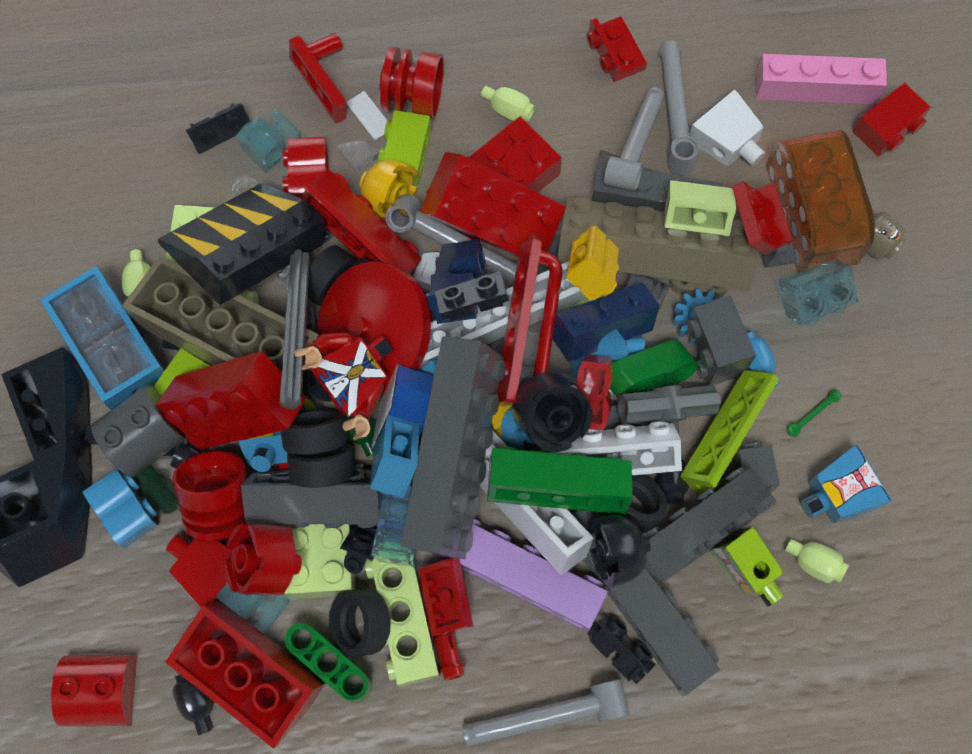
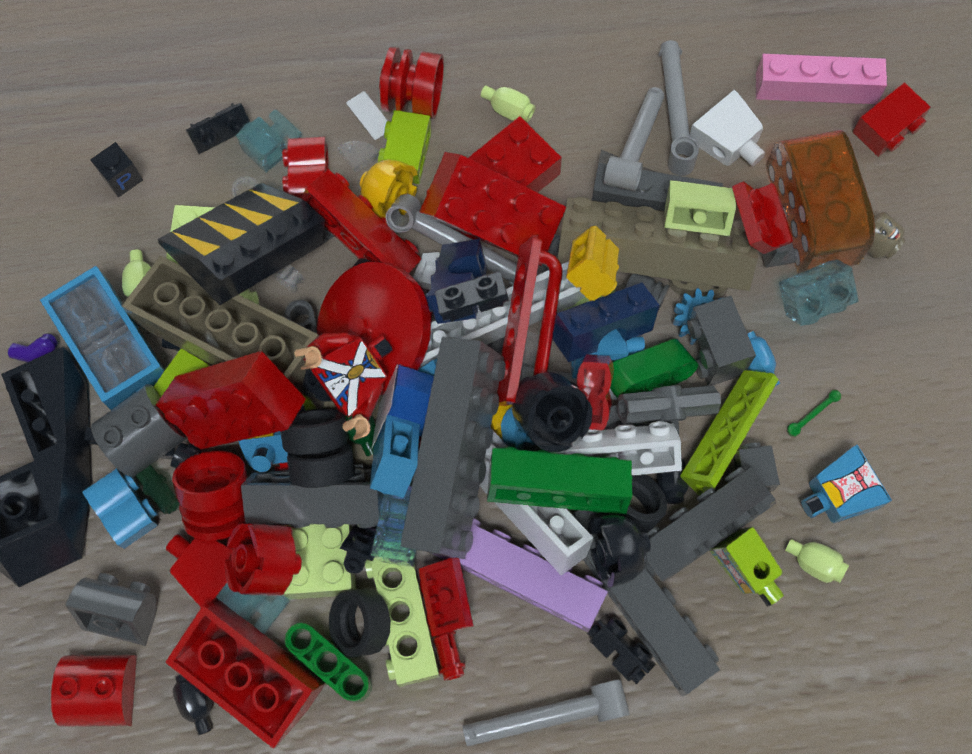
dark grey axle [280,249,310,410] -> none
red piece [289,33,346,124] -> none
black tyre [308,245,357,307] -> none
red bracket [587,16,647,82] -> none
none -> dark purple arm [8,334,58,362]
none -> dark grey brick [65,573,156,646]
none -> black brick [90,142,143,198]

